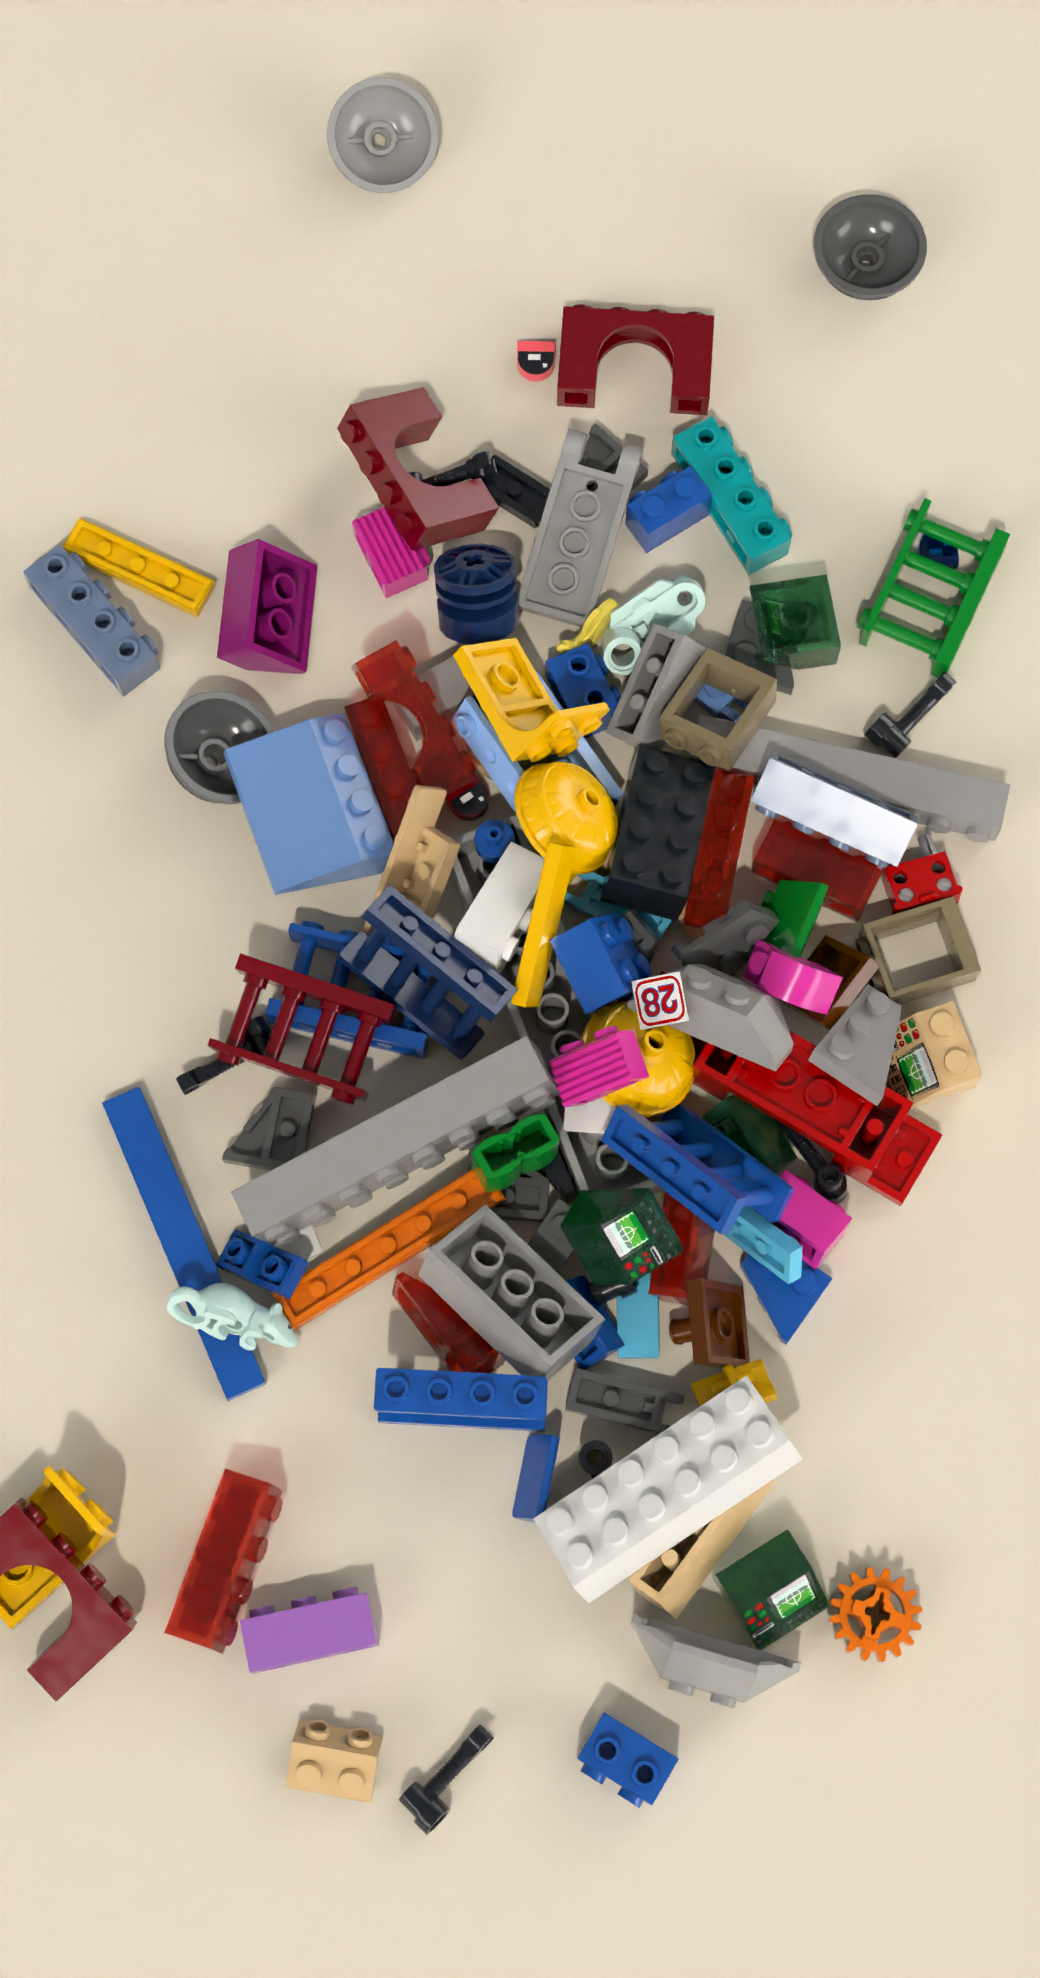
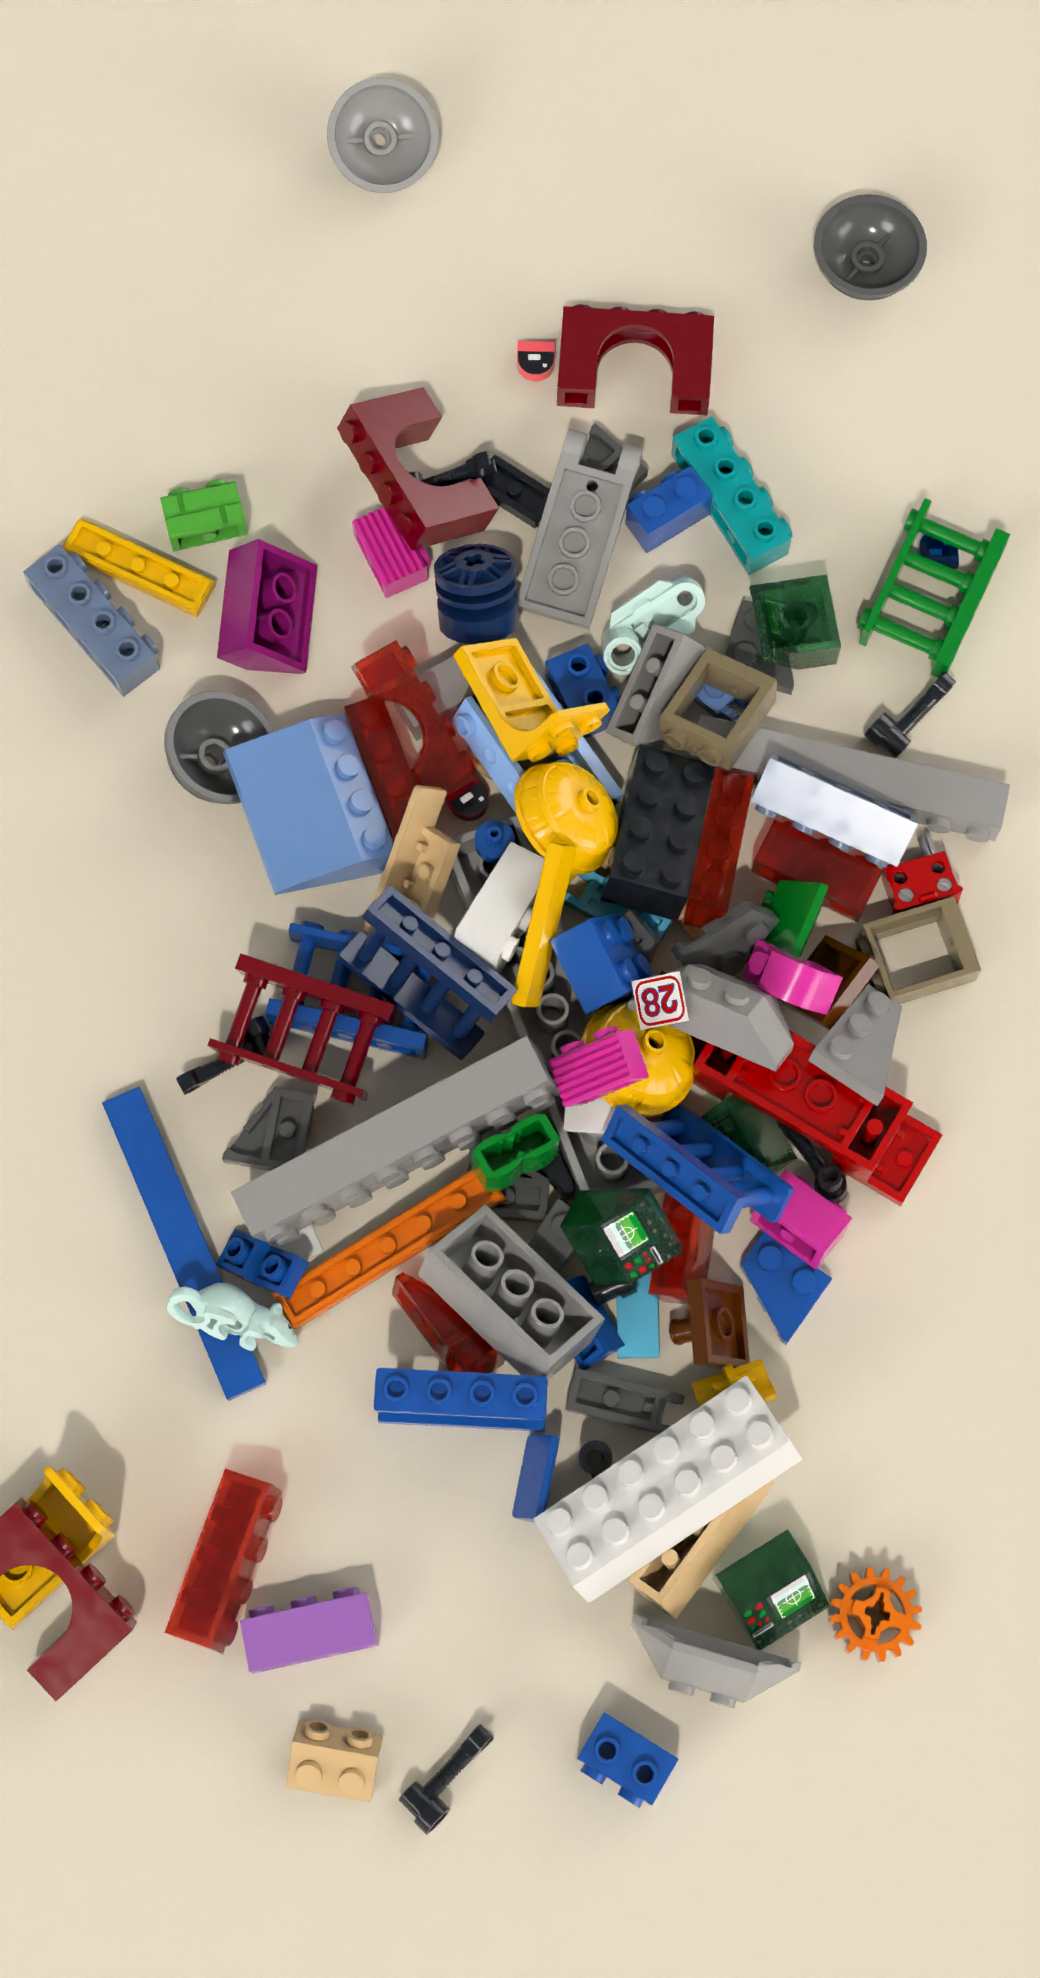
light yellow piece [556,598,620,654] -> none
medium azure hinge [723,1207,803,1284] -> none
tan slope [887,1001,982,1109] -> none
none -> bright green brick [160,479,248,552]

